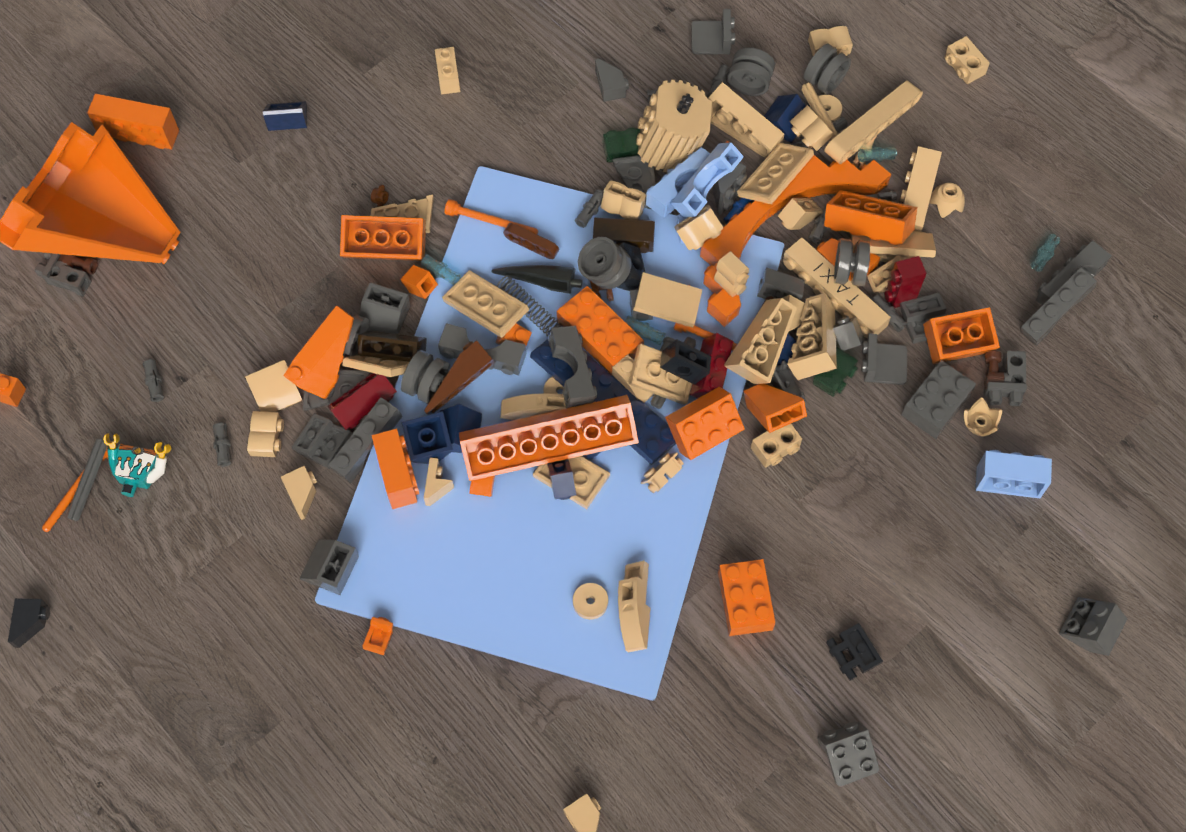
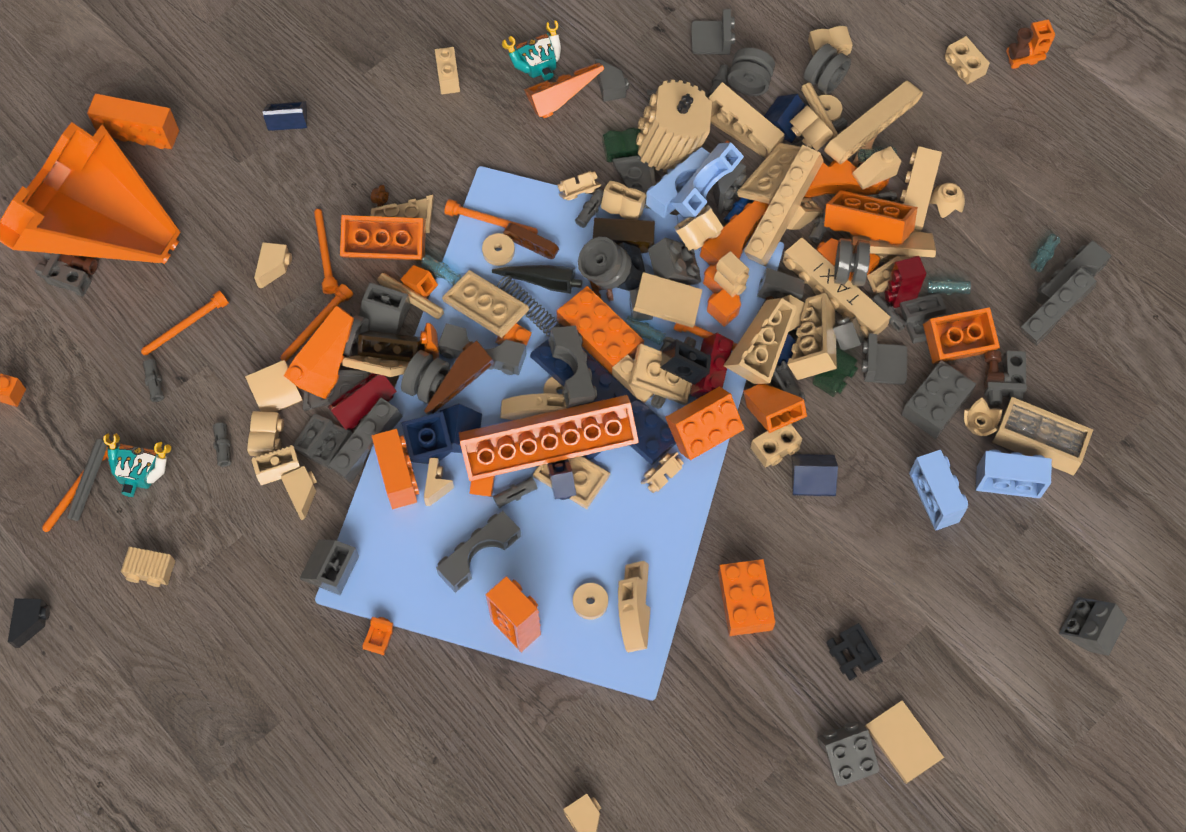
none -> tan brick [121,547,175,587]
none -> orange piece [141,290,229,355]
none -> tan brick [252,445,301,485]
none -> tan slope [254,242,292,288]
none -> orange piece [280,284,354,362]
none -> orange piece [314,209,339,294]
none -> tan axle [377,273,444,319]
none -> orange slope [420,323,439,360]
none -> dark grey arch [436,511,521,593]
none -> tan piece [482,233,515,266]
none -> orange brick [485,576,541,652]
none -> dark grey pin [493,477,538,508]
none -> torso [502,20,561,81]
none -> wedge [524,63,604,118]
none -> tan hinge [557,171,601,200]
none -> dark grey slope [648,237,701,285]
none -> tan brick [744,145,823,267]
none -> dark blue slope [791,454,838,496]
none -> tan slope [852,146,901,190]
none -> tan tile [865,701,944,784]
none -> light blue brick [909,450,968,531]
none -> clear light blue pin [928,279,971,295]
none -> brick [992,397,1093,476]
none -> orange hips [1006,19,1055,69]

